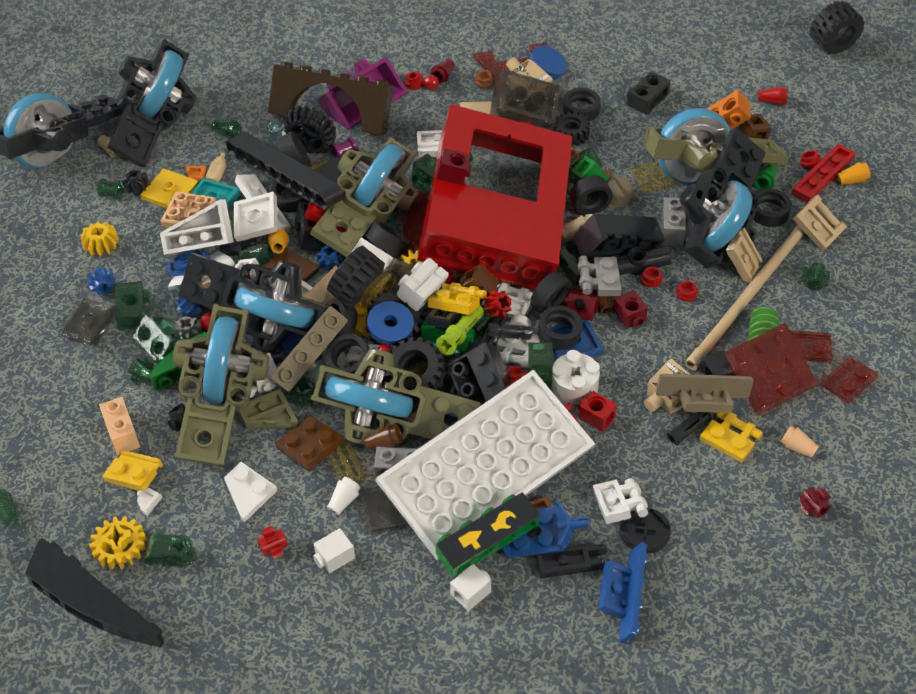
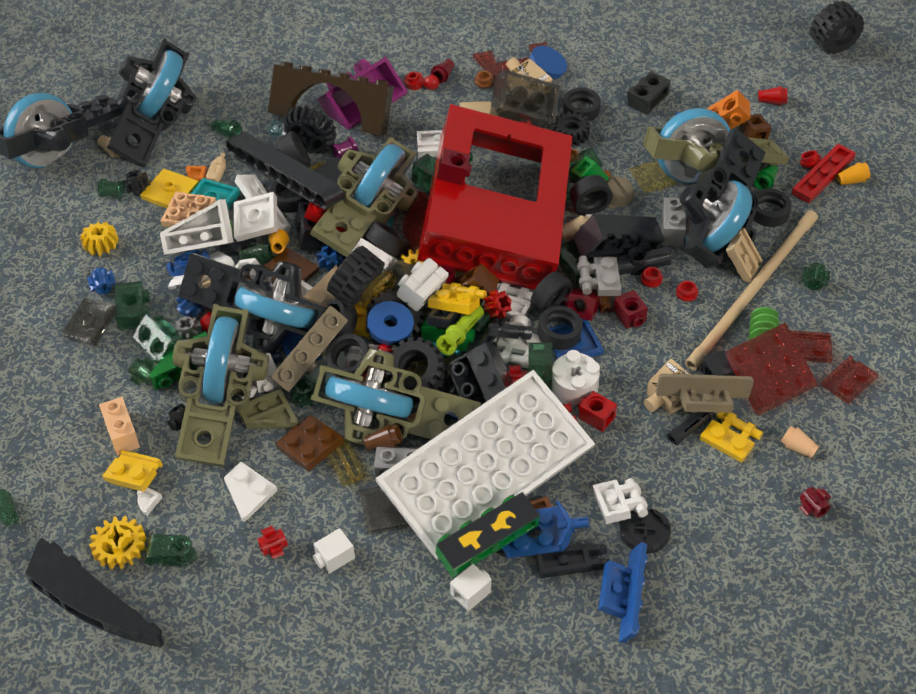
white cone [327,477,361,515] -> none
tan plate [793,194,847,250] -> none

